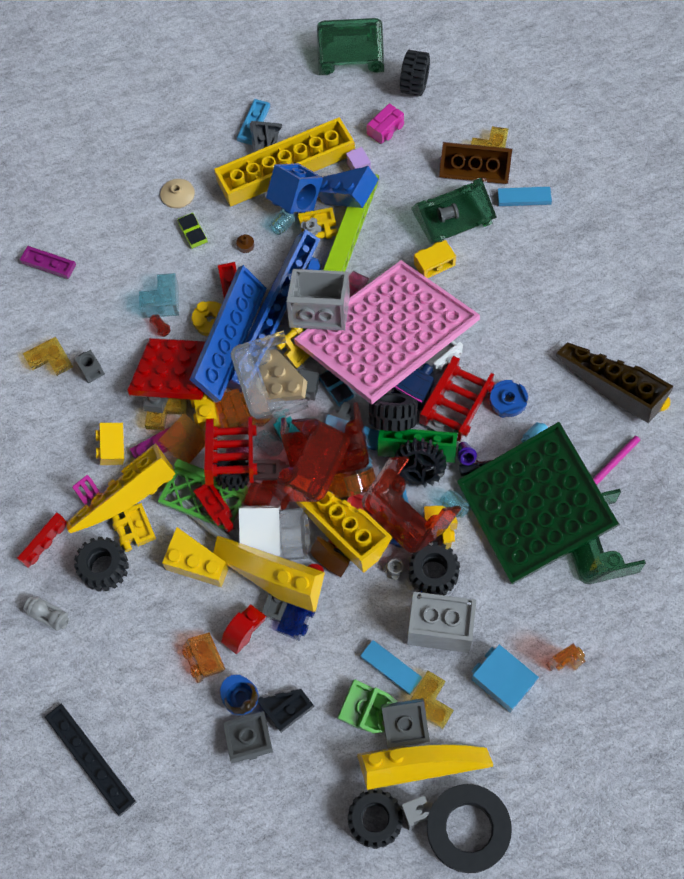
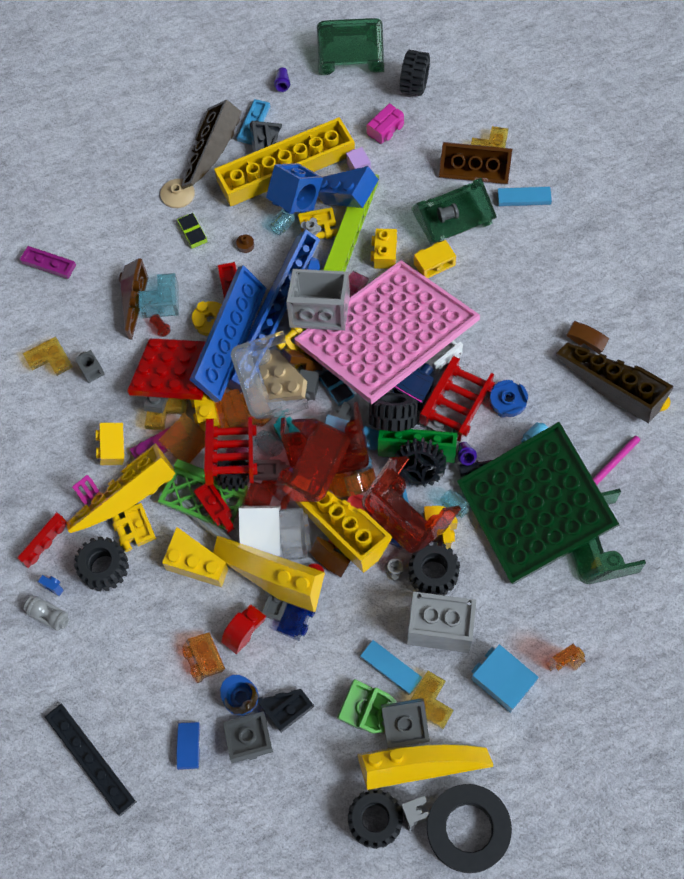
none -> blue plate [38,575,64,596]
none -> reddish brown wedge [119,258,149,340]
none -> blue slope [177,722,200,770]
none -> wedge [181,99,242,189]
none -> dark purple cone [274,67,291,92]
none -> reddish brown slope [282,349,323,372]
none -> yellow brick [371,228,397,269]
none -> reddish brown slope [566,321,609,354]

